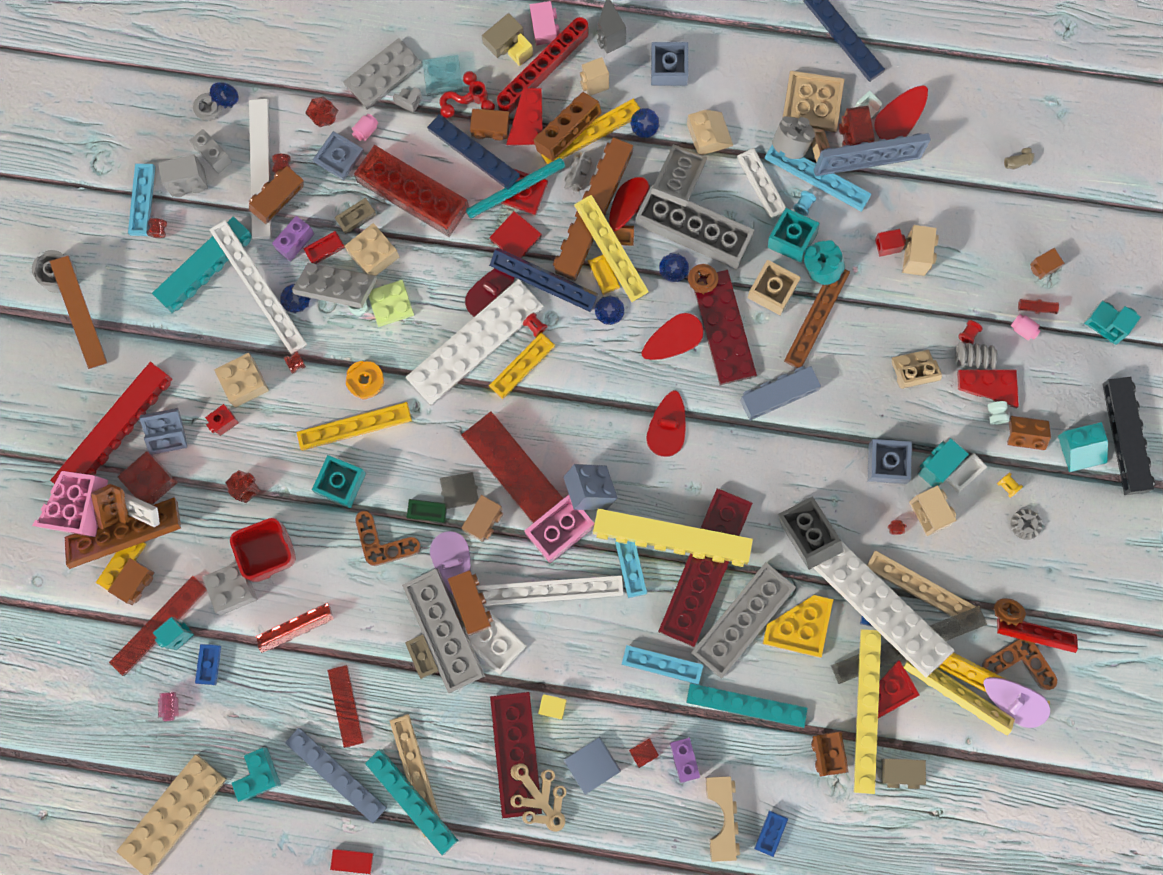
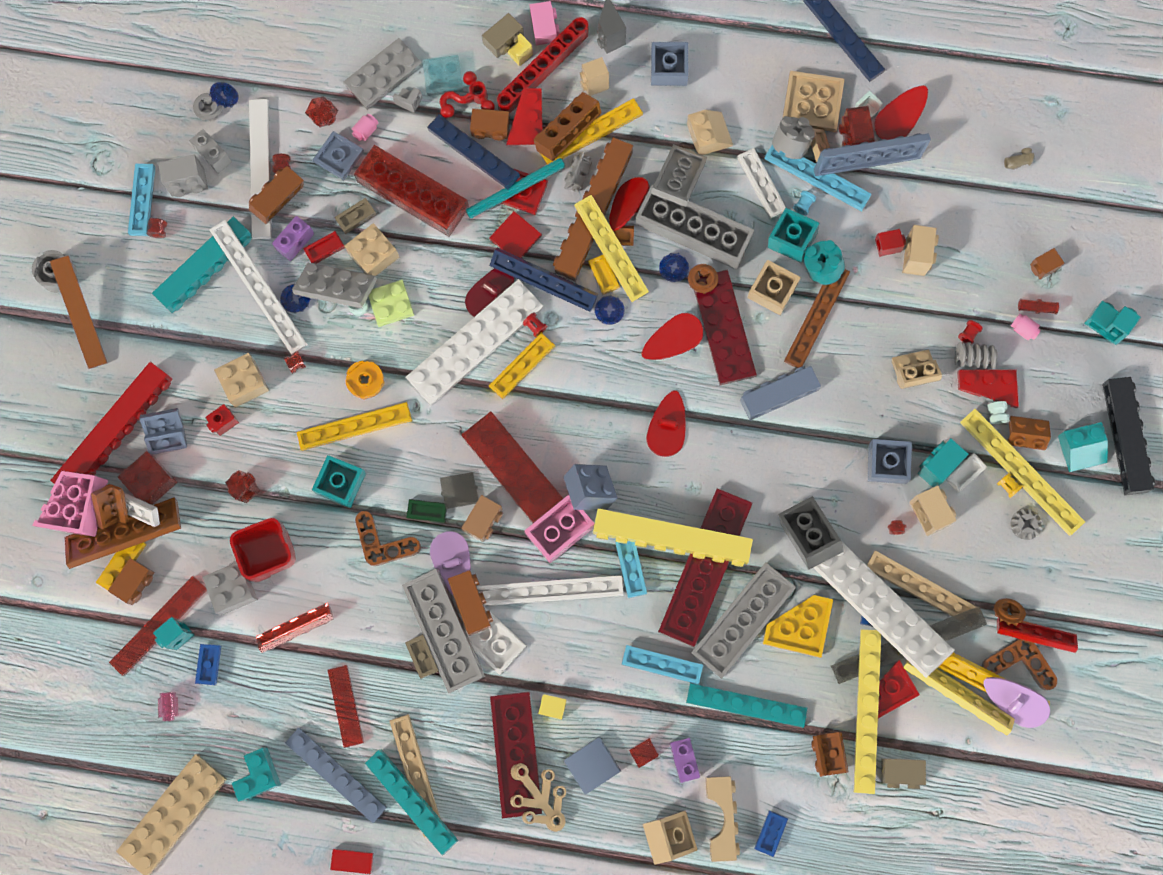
clear blue gear [630,108,660,138] -> none
none -> tan slope [643,810,698,865]
none -> light yellow plate [960,409,1085,536]

